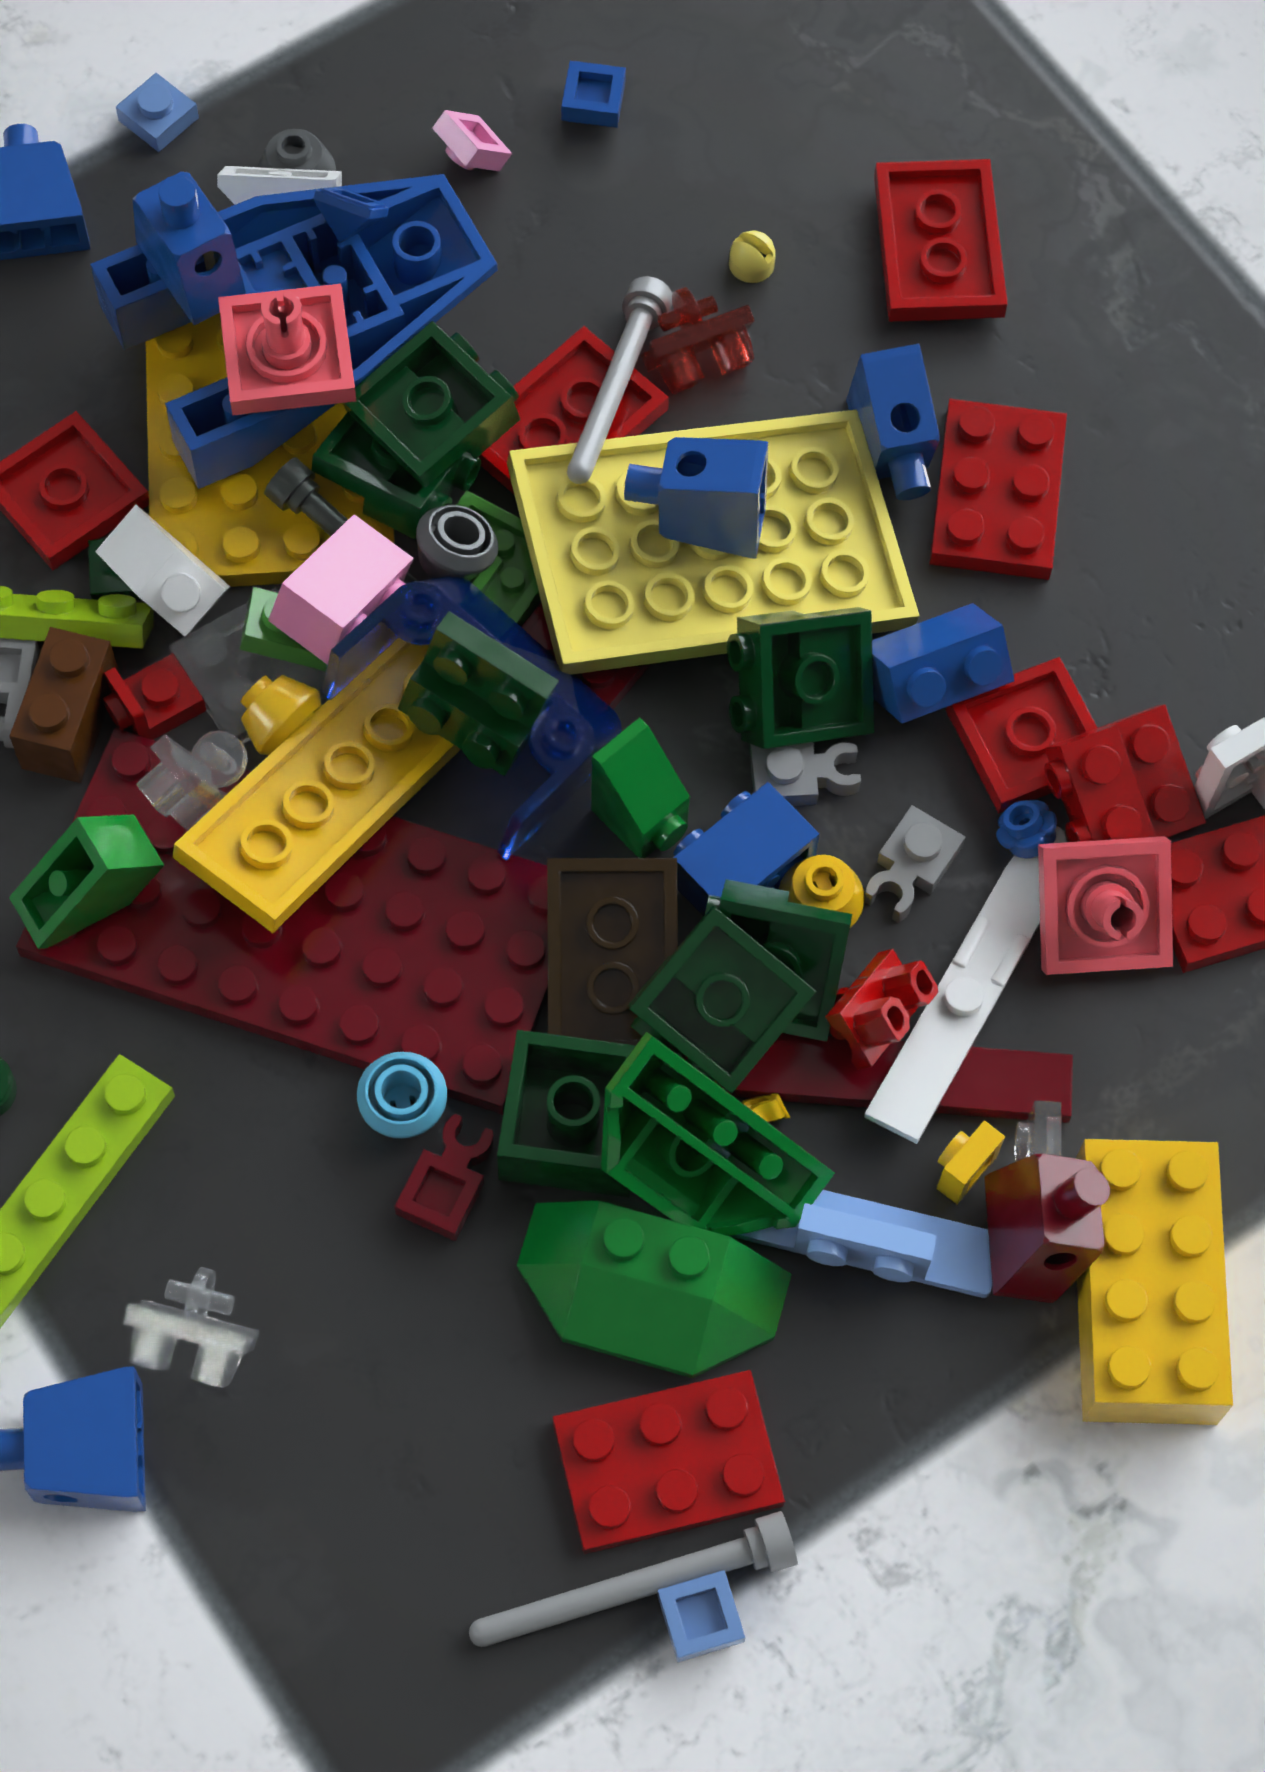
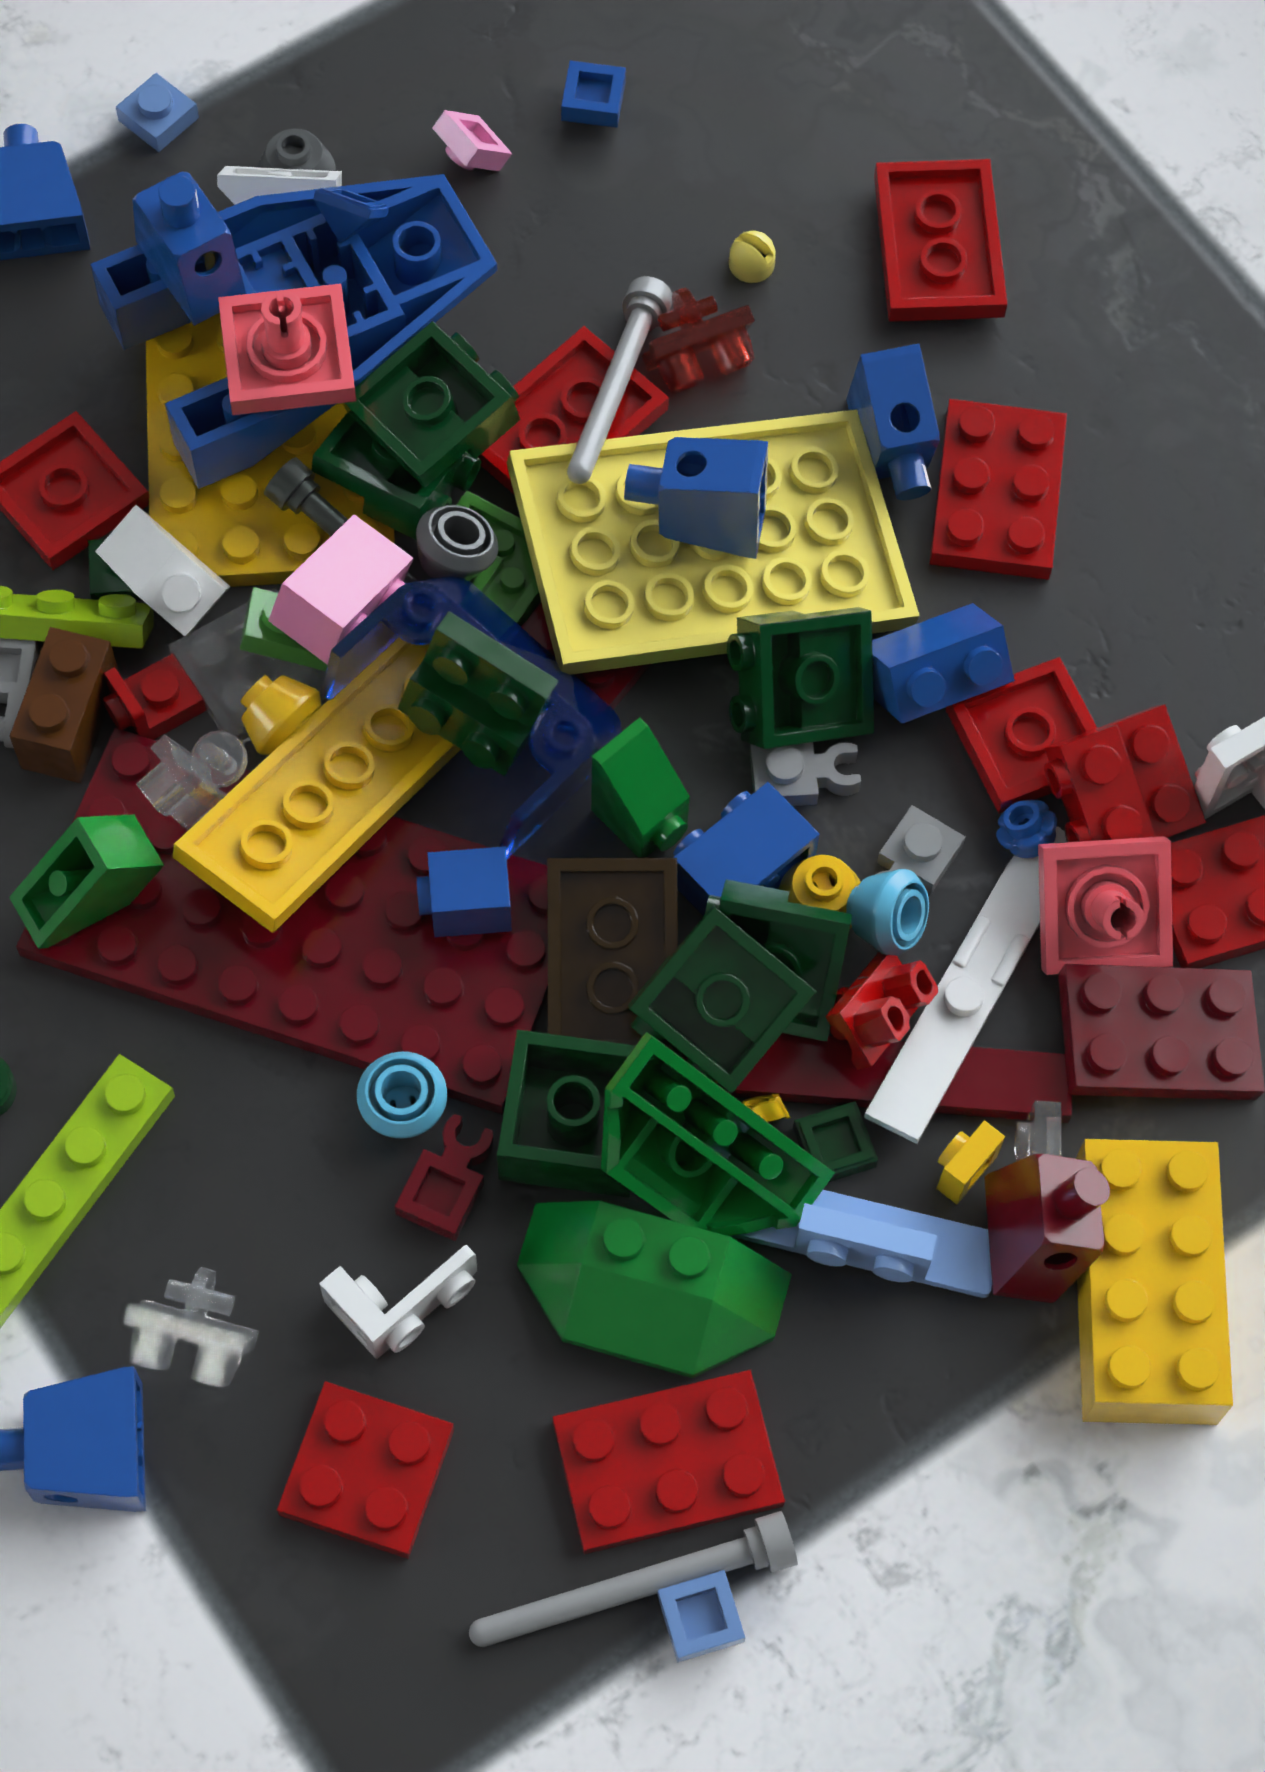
none -> red plate [277,1381,455,1559]
none -> white bracket [319,1245,477,1360]
none -> blue brick [416,846,512,937]
none -> dark green tile [793,1101,878,1182]
none -> medium azure cone [846,869,929,956]
none -> dark red plate [1058,964,1265,1100]

